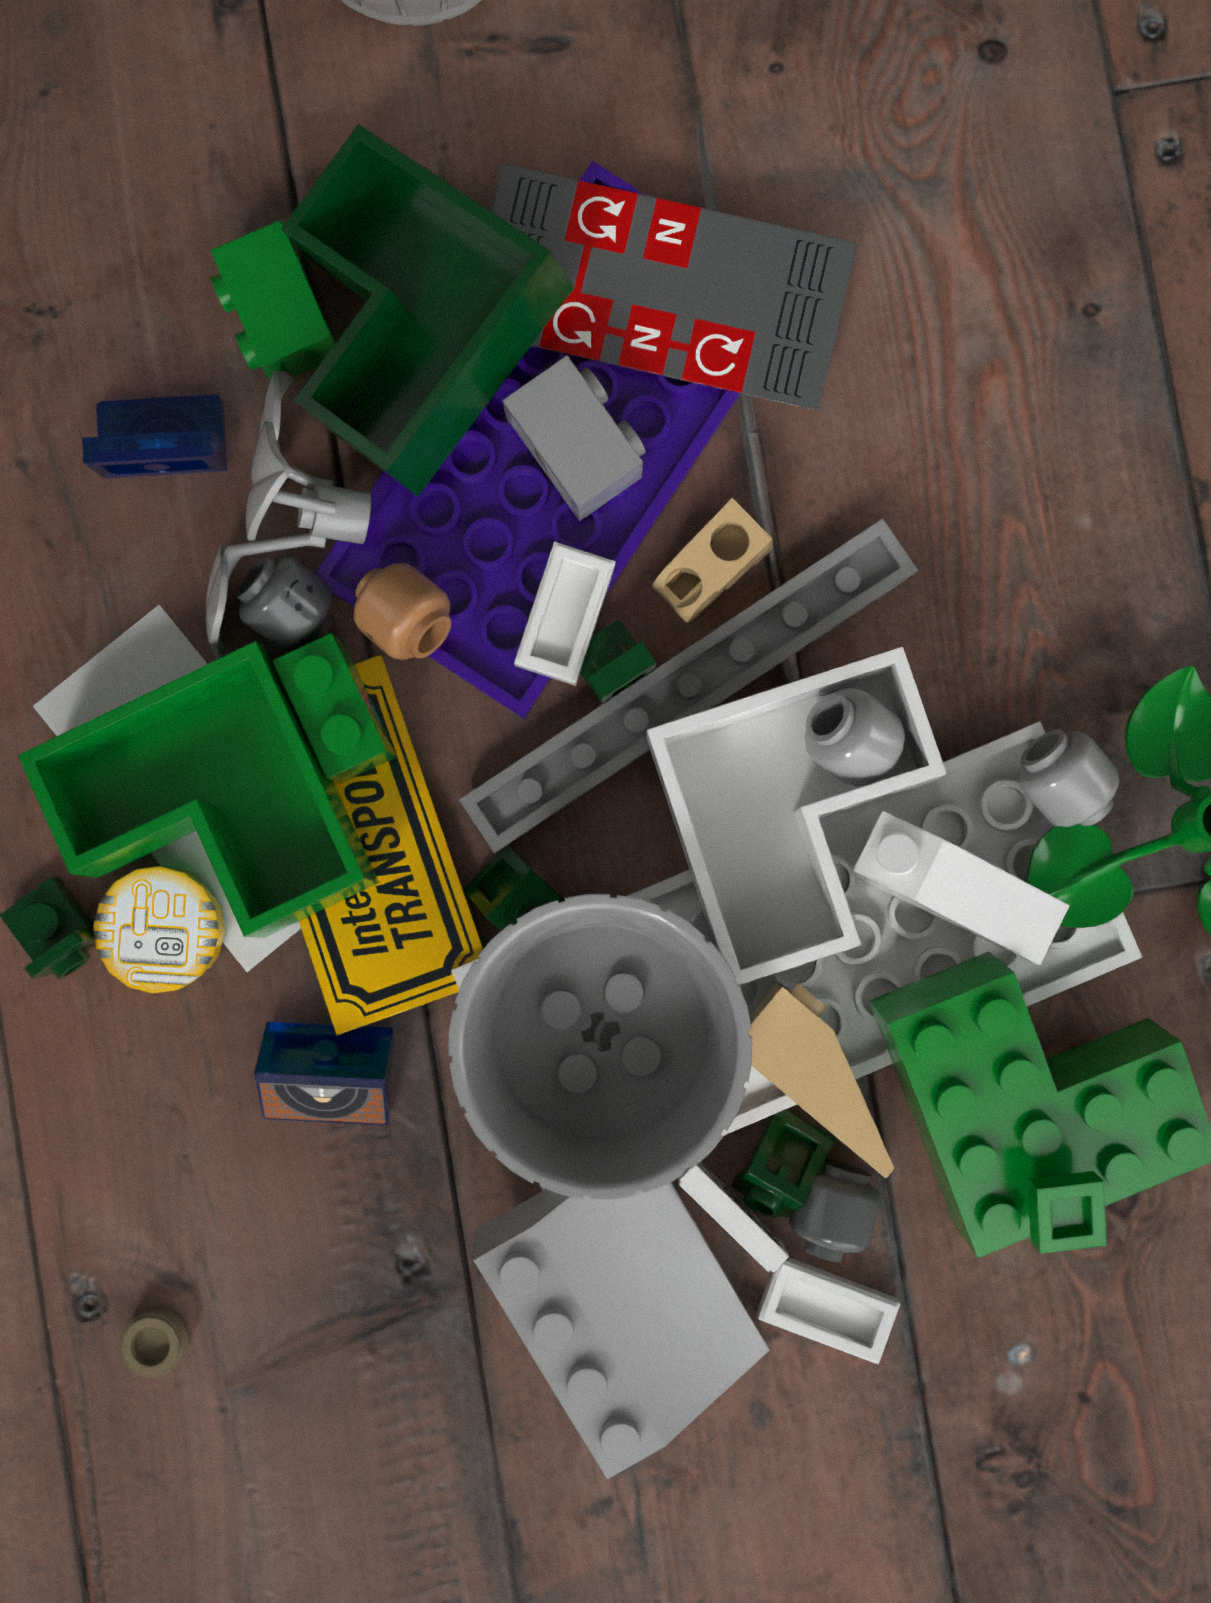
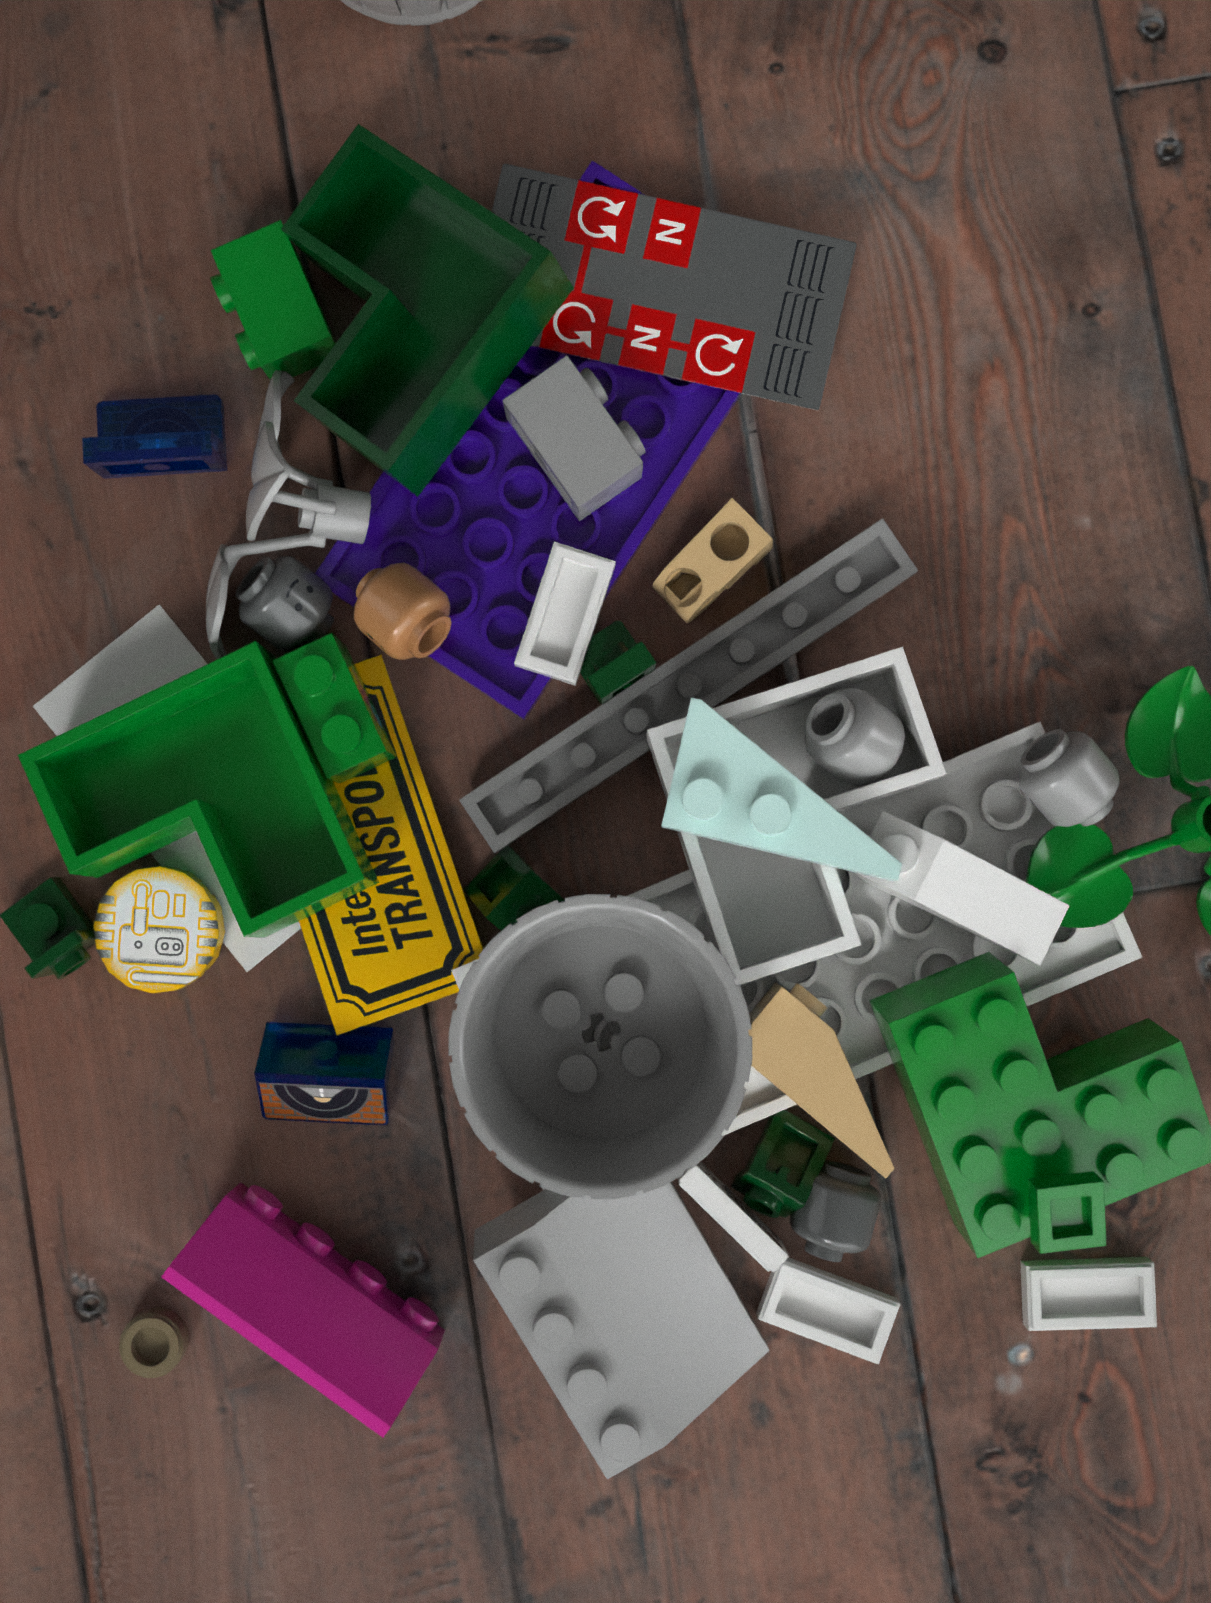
none -> dark pink slope [161,1182,445,1438]
none -> light aqua wing [661,698,902,881]
none -> white tile [1020,1257,1157,1331]

